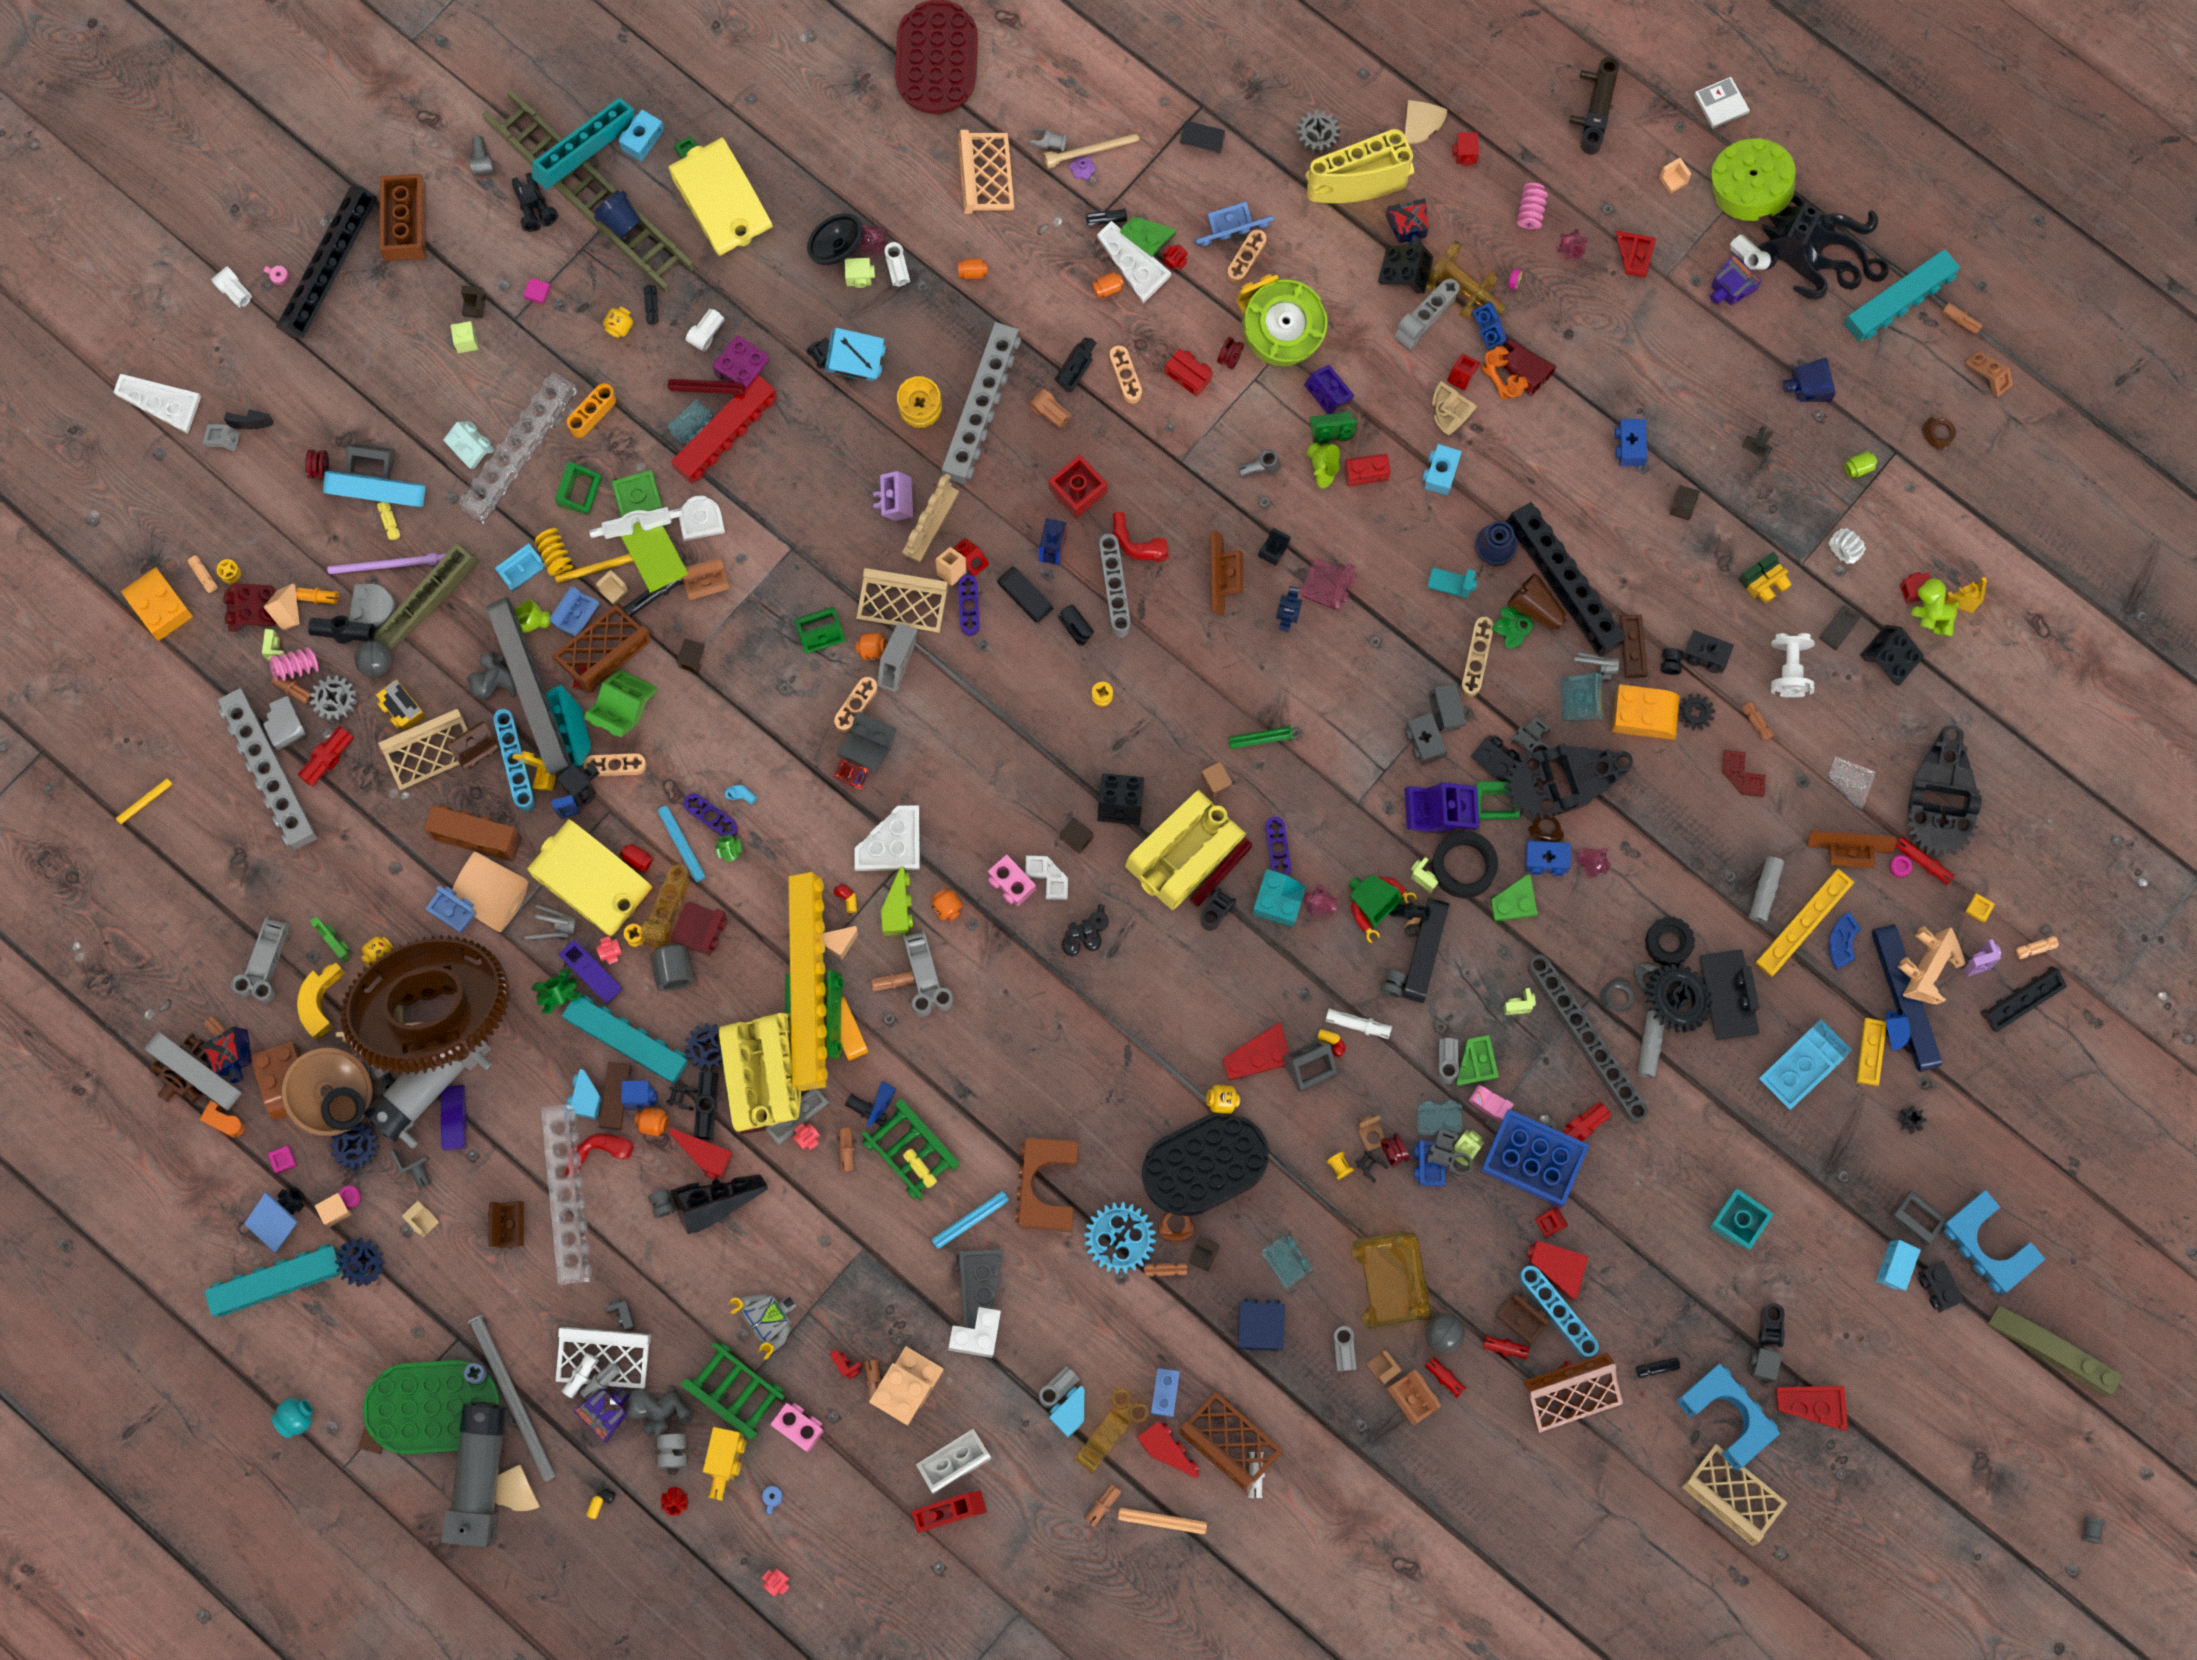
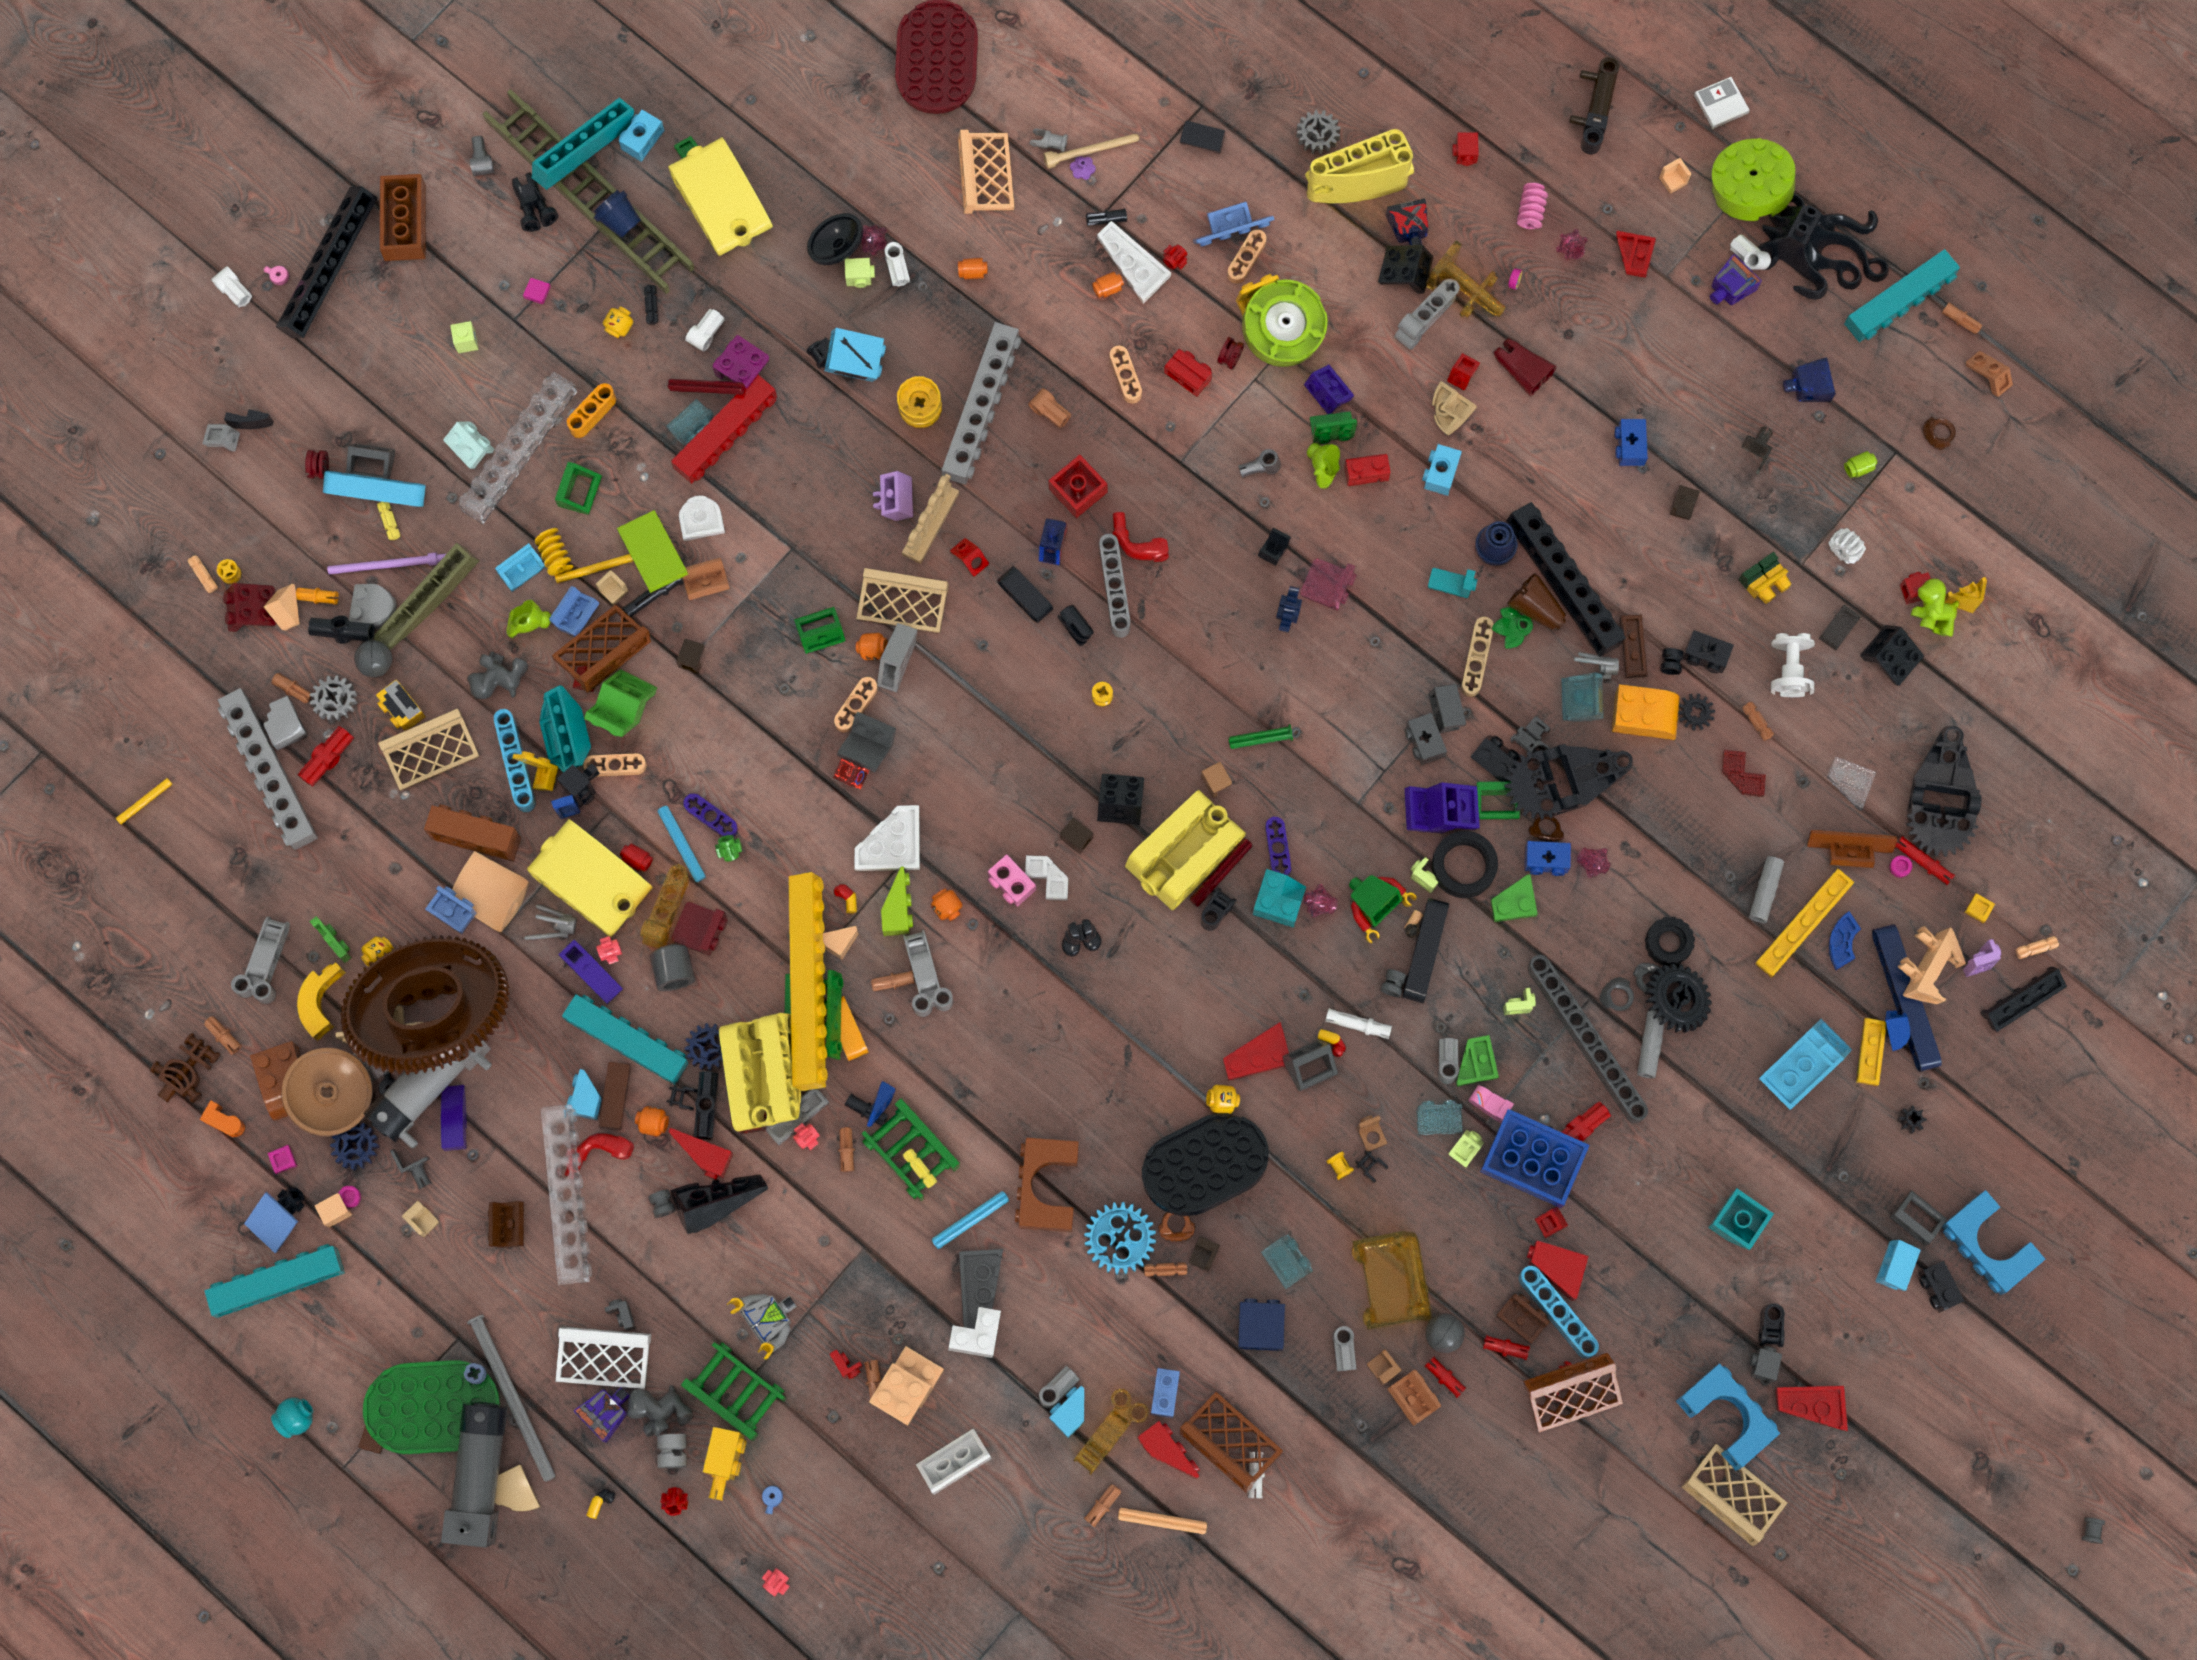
white wing [113,374,201,434] -> none
light orange brick [121,567,193,641] -> none
light grey beam [144,1031,242,1111] -> none
torso [202,1026,252,1083] -> none
yellowish green bracket [262,629,287,662] -> none
bright pink piece [270,647,319,682] -> none
black tyre [321,1087,365,1131] -> none
dark blue gear [335,1237,385,1287] -> none
reddish brown bracket [447,721,500,770] -> none
dark brown panel [461,285,486,318] -> none
dark grey beam [487,597,572,775] -> none
green pin [531,969,582,1014] -> none
white pin [562,1353,599,1399] -> none
light grey axle [580,1363,619,1400] -> none
white piece [589,507,684,539] -> none
bright green tile [611,470,663,517] -> none
blue brick [621,1081,658,1110] -> none
yellow bush [624,924,646,947] -> none
medium azure arm [725,785,758,805] -> none
bright pink brick [771,1403,824,1453] -> none
red slope [912,1490,987,1533] -> none
light nougat brick [935,547,967,586] -> none
dark purple beam [958,575,980,636] -> none
black hinge [1054,337,1097,392] -> none
black piece [1089,904,1109,931] -> none
bright green wing [1120,217,1177,257] -> none
dark orange bracket [1209,530,1244,616] -> none
dark red wheel [1380,1132,1410,1168] -> none
black axle [1389,903,1431,920] -> none
tan brick [1404,100,1447,145] -> none
blue bracket [1414,1140,1445,1187] -> none
dark grey piece [1426,1129,1473,1176] -> none
blue slope [1472,301,1507,350] -> none
orange helmet [1481,346,1528,399] -> none
black axle [1636,1358,1680,1378] -> none
black bracket [1700,950,1759,1040] -> none
olive slope [1987,1305,2123,1397] -> none

